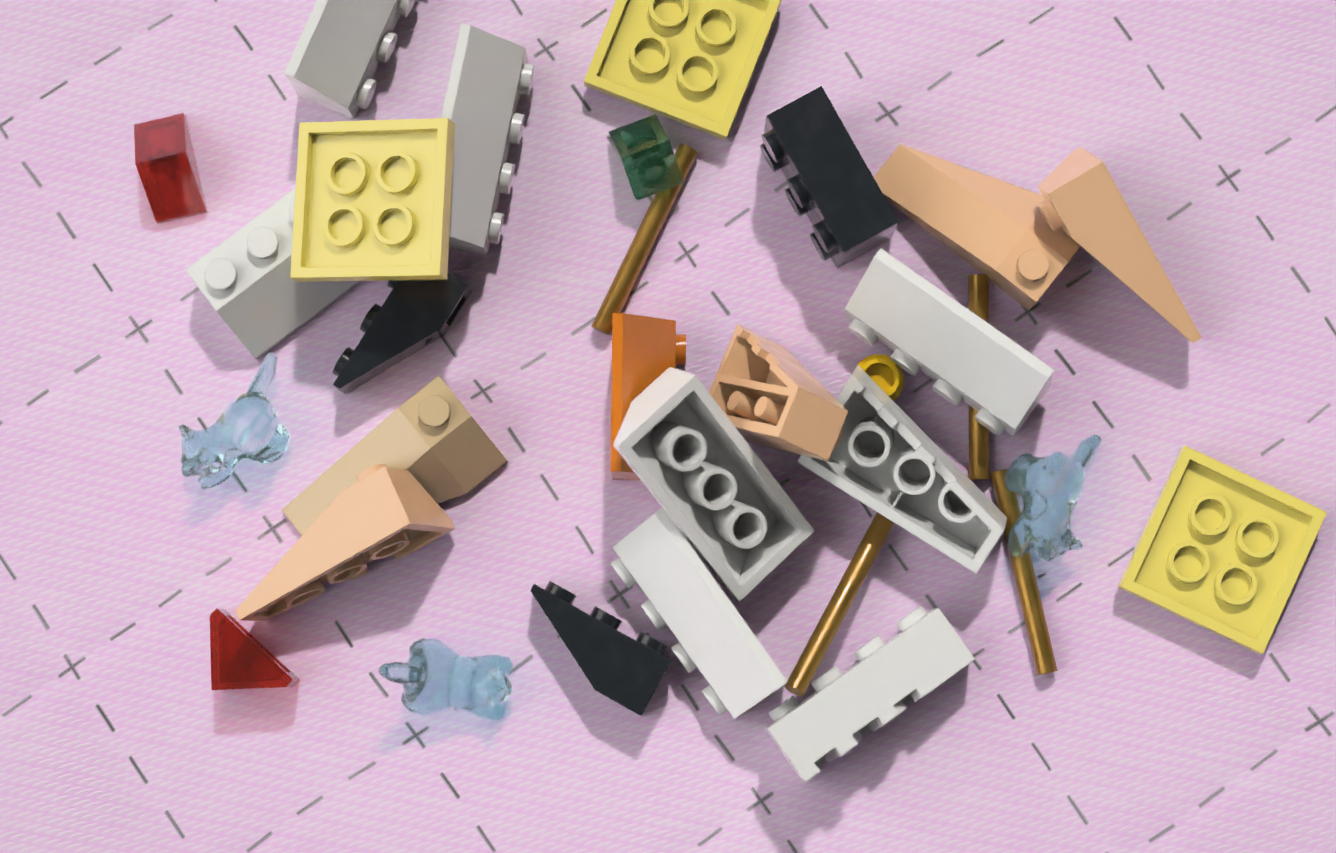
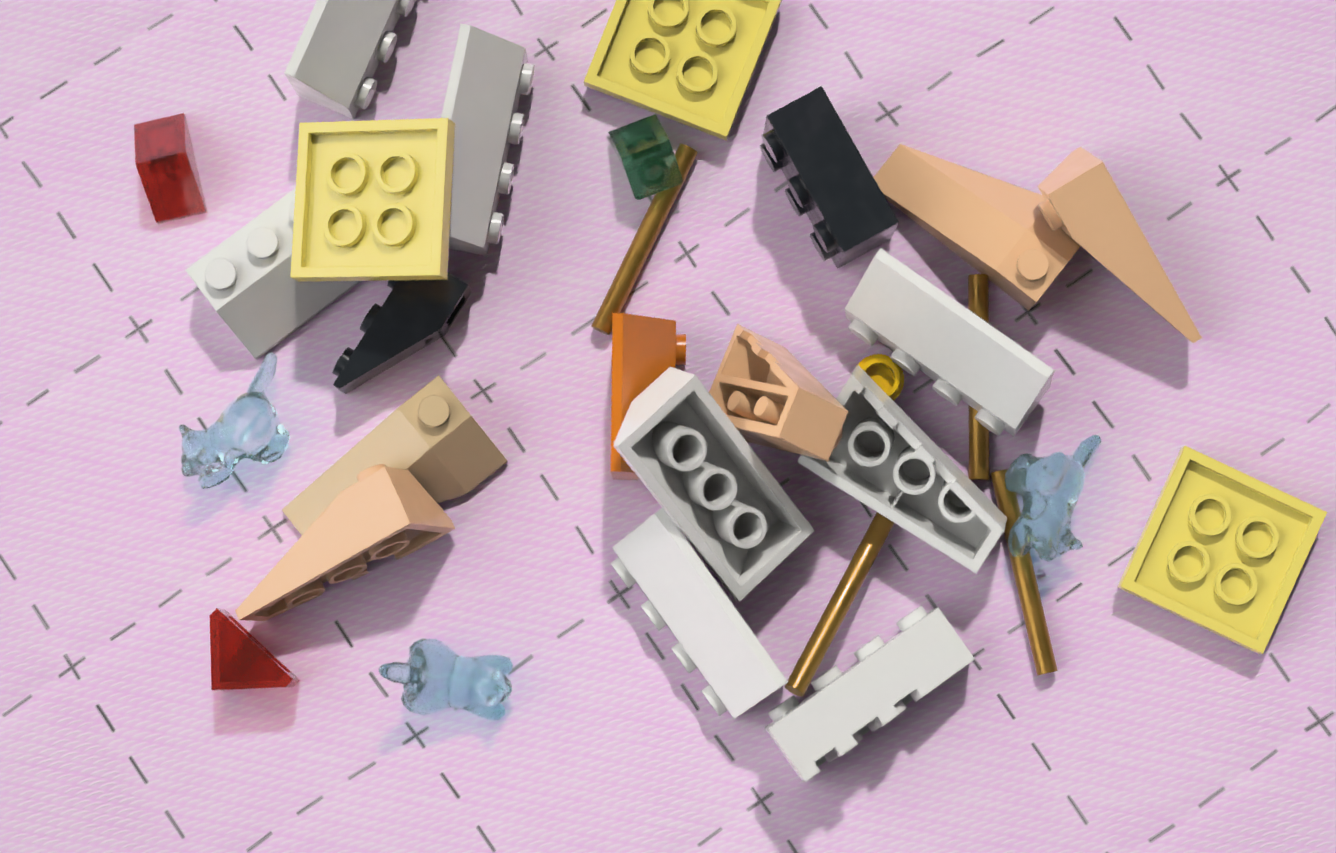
black slope [530,581,672,716] -> none

